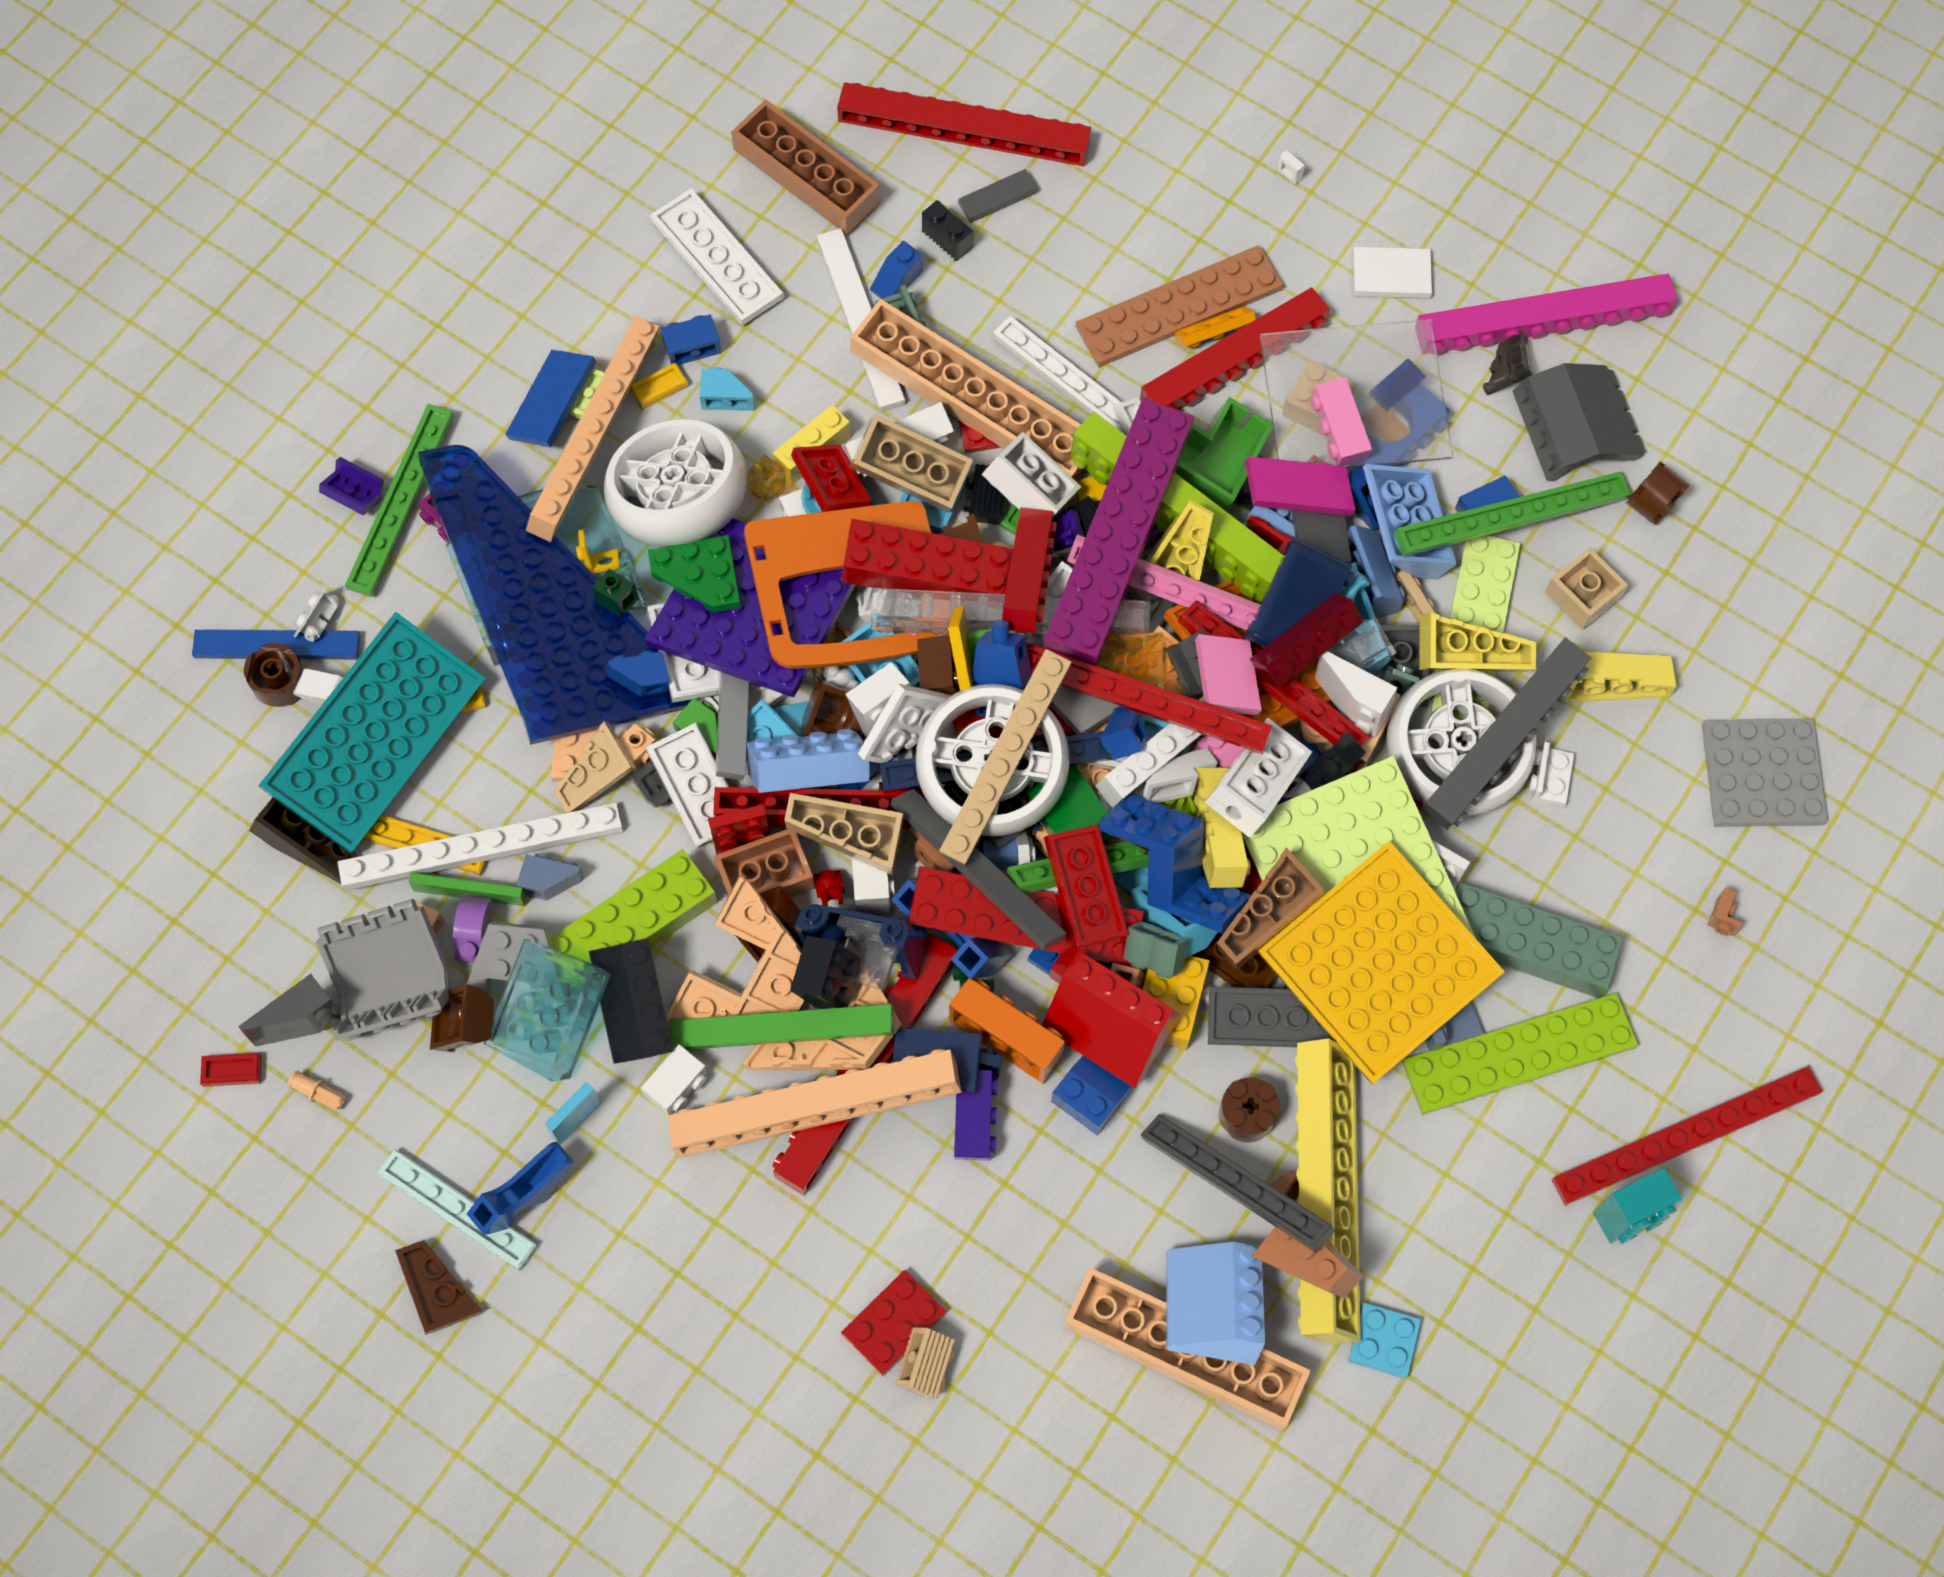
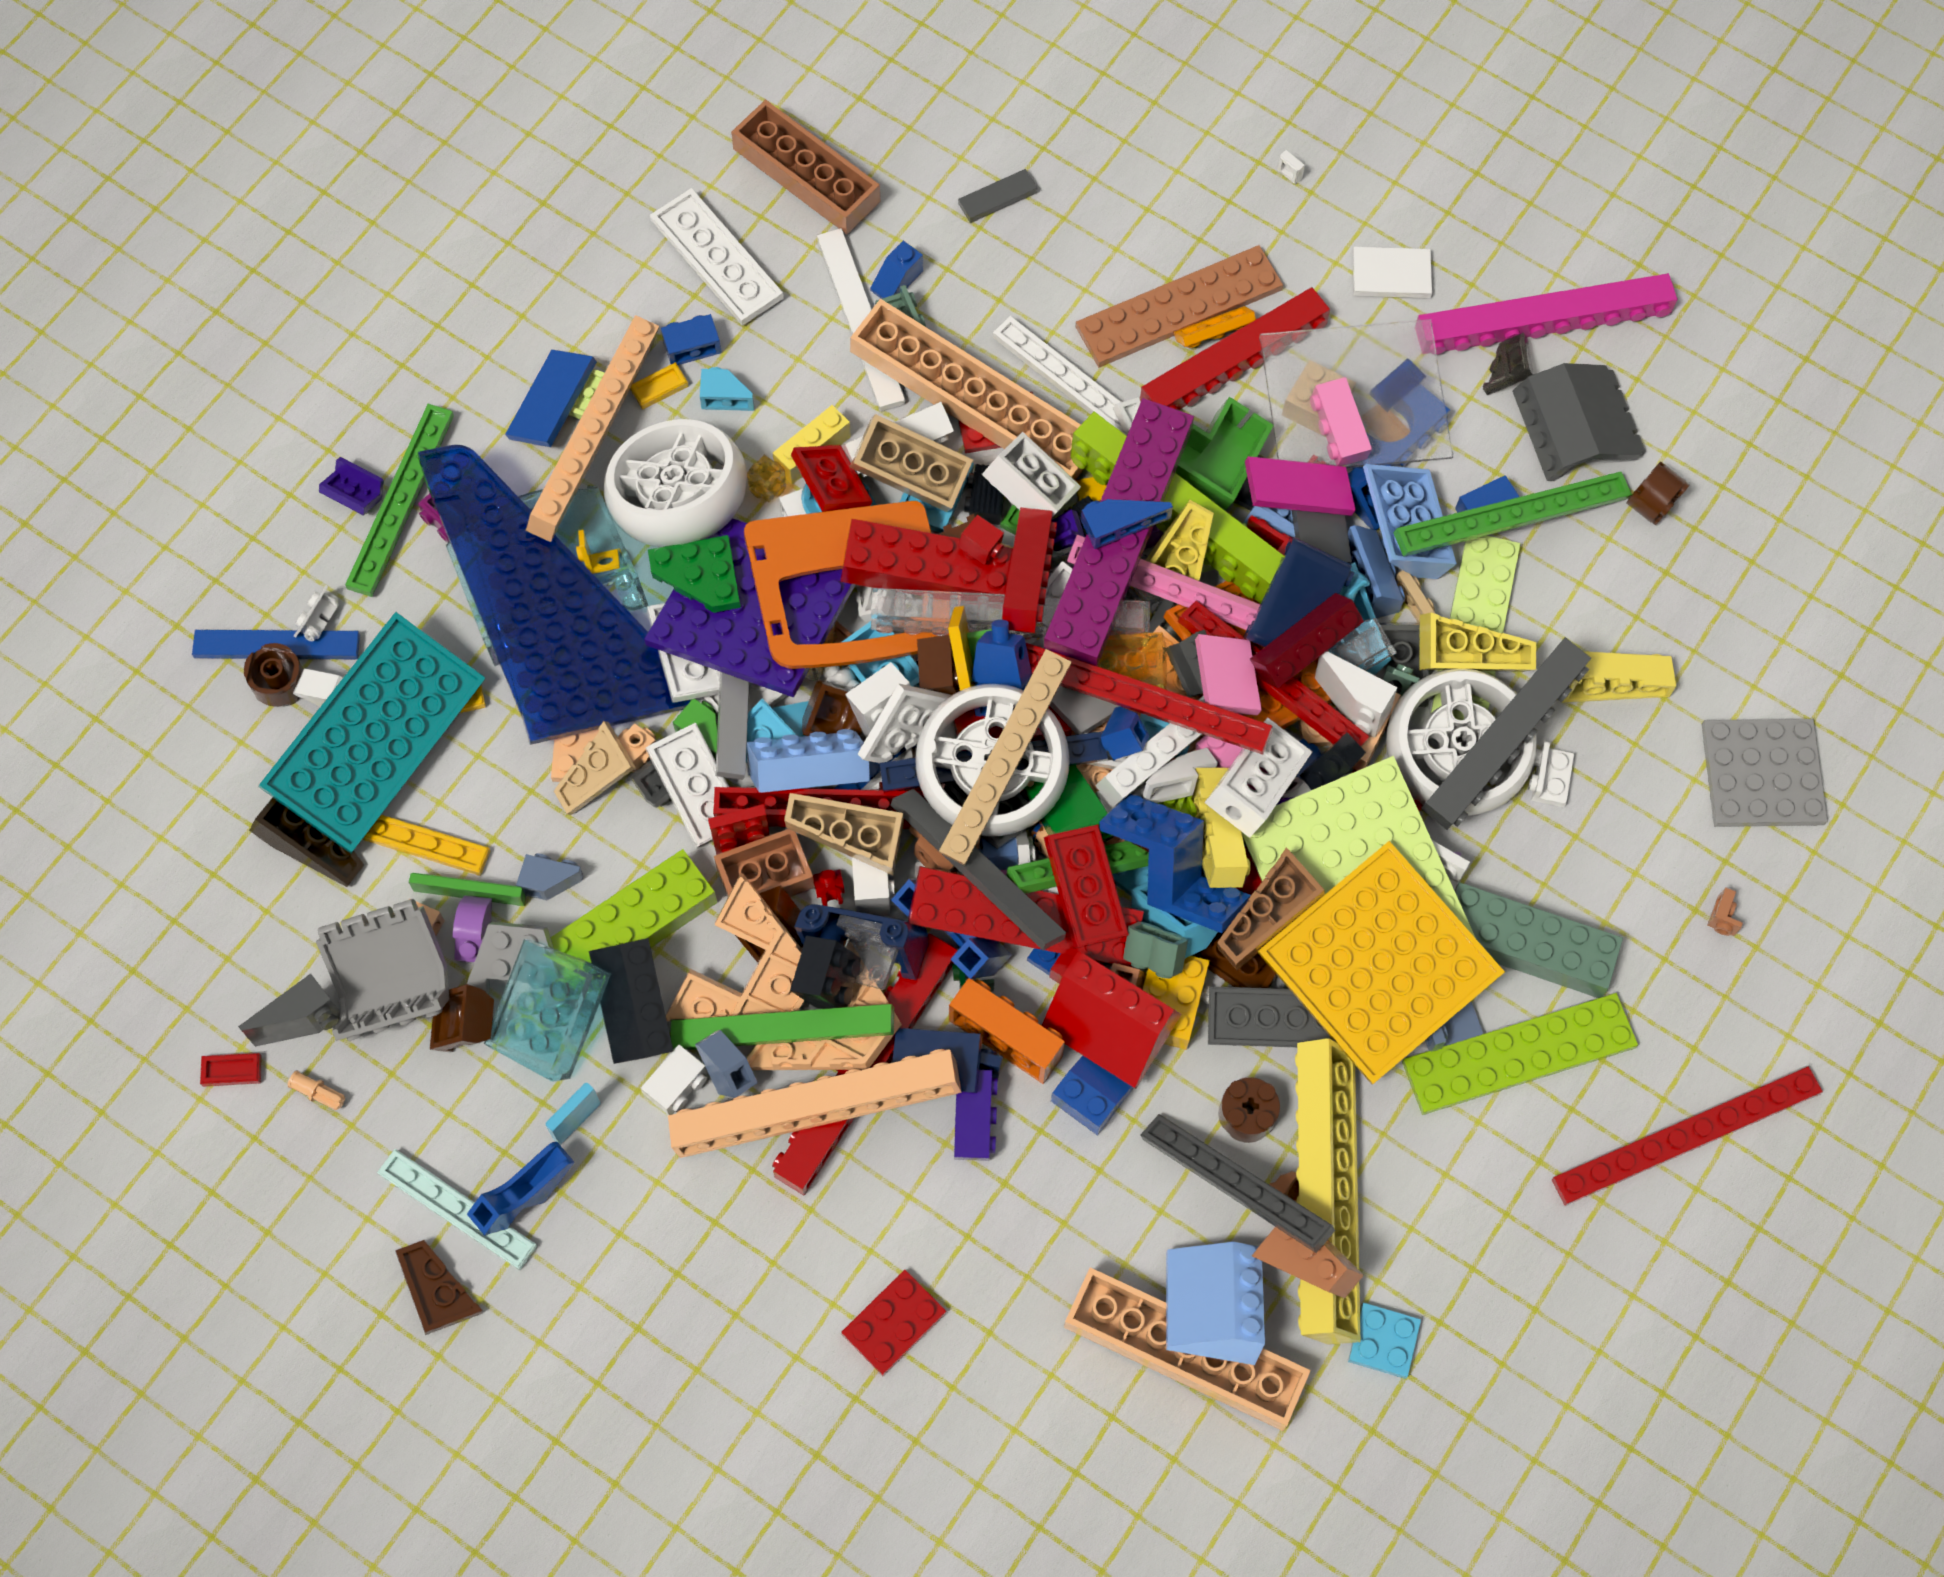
white plate [338,803,623,891] -> none
dark green brick [592,568,638,618] -> none
blue slope [606,650,670,697] -> none
red brick [837,82,1091,167] -> none
tan brick [895,1327,955,1398] -> none
black brick [922,200,974,261] -> none
tan brick [1545,547,1628,630] -> none
teal brick [1593,1168,1683,1244] -> none
none -> sand blue slope [695,1030,758,1098]
none -> red brick [958,515,1004,565]
none -> blue slope [1081,499,1173,549]

